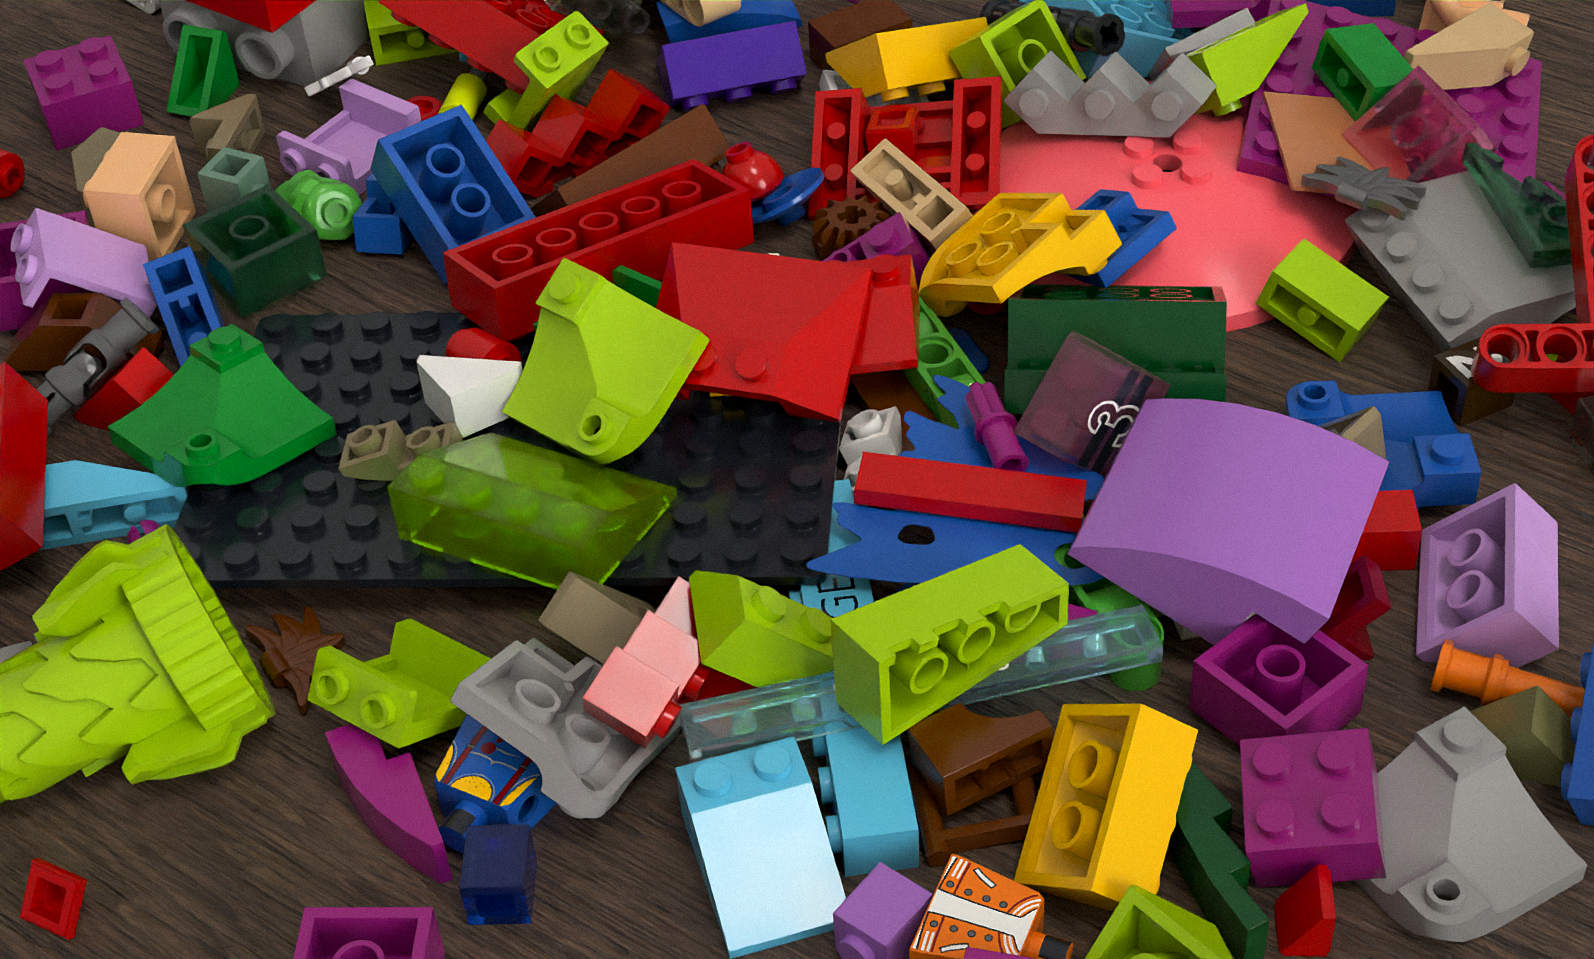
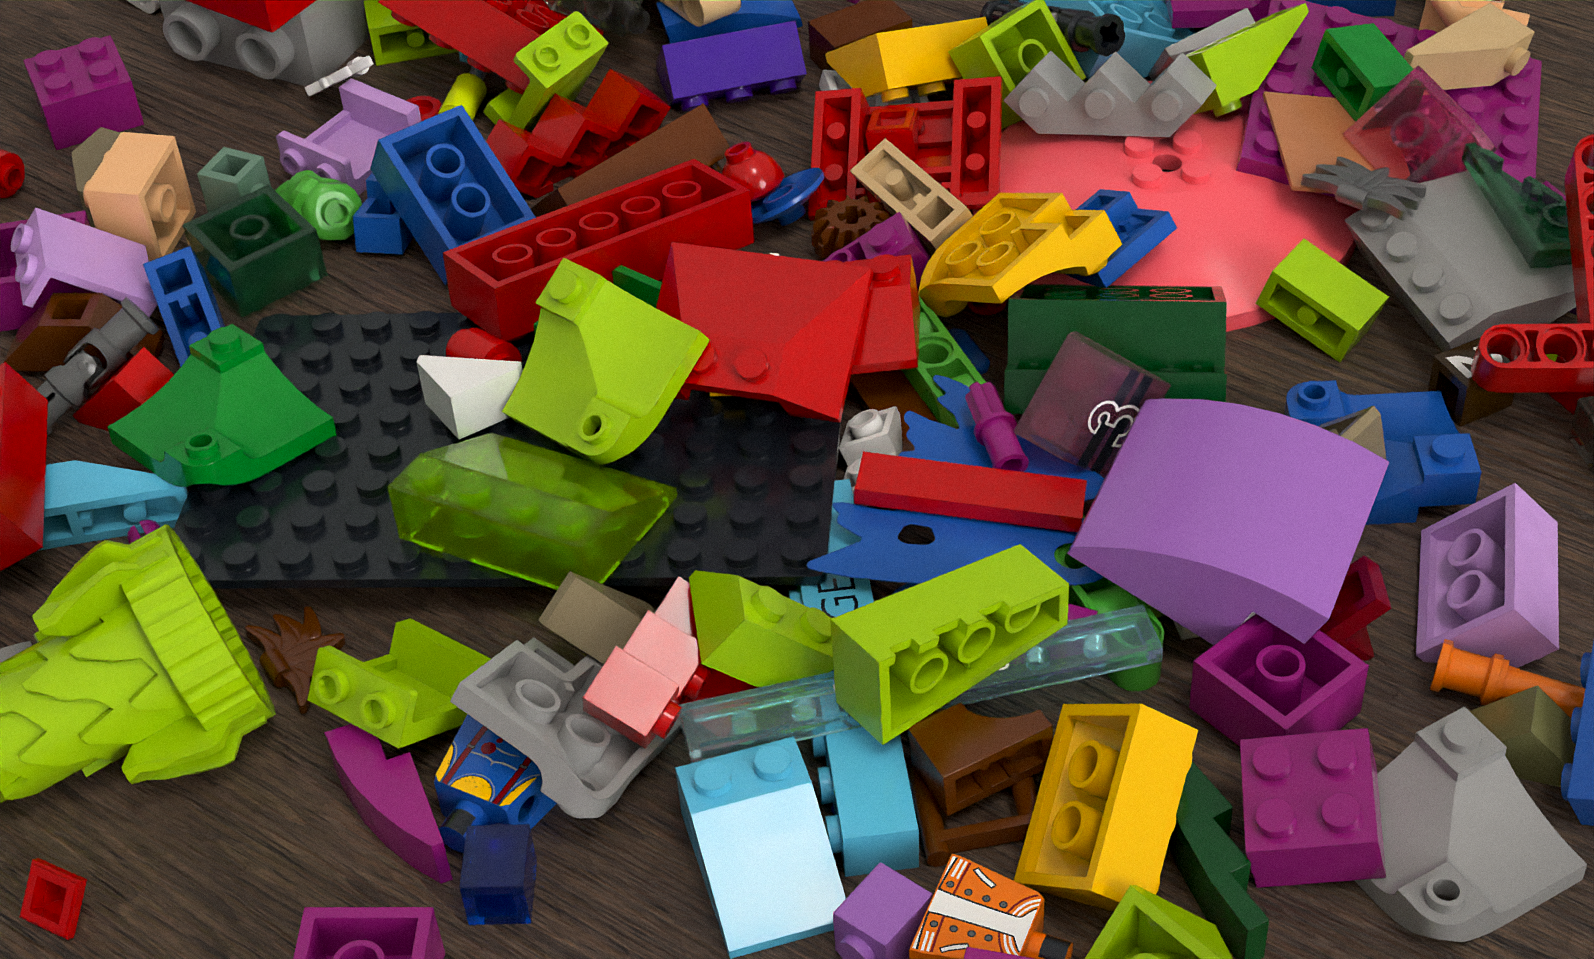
green slope [166,24,240,117] -> none
dark tan slope [190,94,265,163] -> none
dark tan slope [338,420,463,481] -> none
red slope [1274,865,1336,957] -> none
red brick [1350,490,1422,571] -> none

